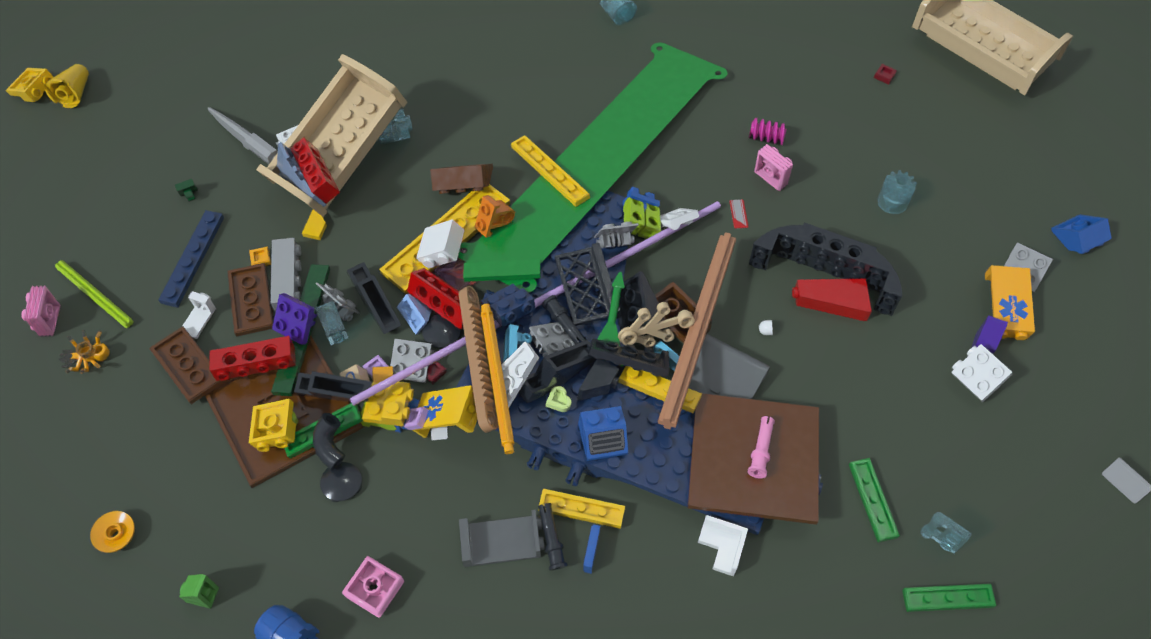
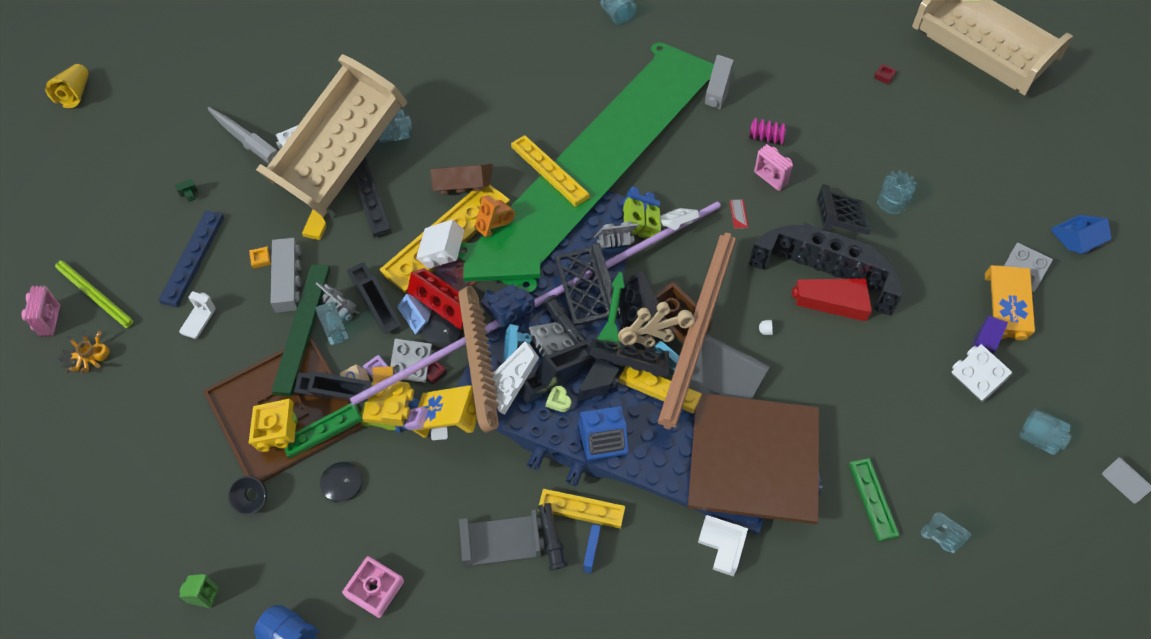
yellow plate [5,68,53,102] -> none
light orange dish [90,511,135,553] -> none
reddish brown tile [149,326,226,404] -> none
red brick [210,336,296,381] -> none
reddish brown tile [227,263,274,337] -> none
dark purple plate [272,293,317,345] -> none
sand blue wedge [277,142,327,207] -> none
red brick [290,137,340,204] -> none
black cylinder [313,413,346,471] -> none
light orange piece [481,304,514,454] -> none
bright pink pin [748,416,775,478] -> none
green tile [902,584,996,612] -> none
none -> black piece [228,476,268,515]
none -> black plate [352,157,391,238]
none -> light grey slope [705,55,734,109]
none -> black fence [816,184,871,235]
none -> clear light blue gear [1018,407,1072,455]

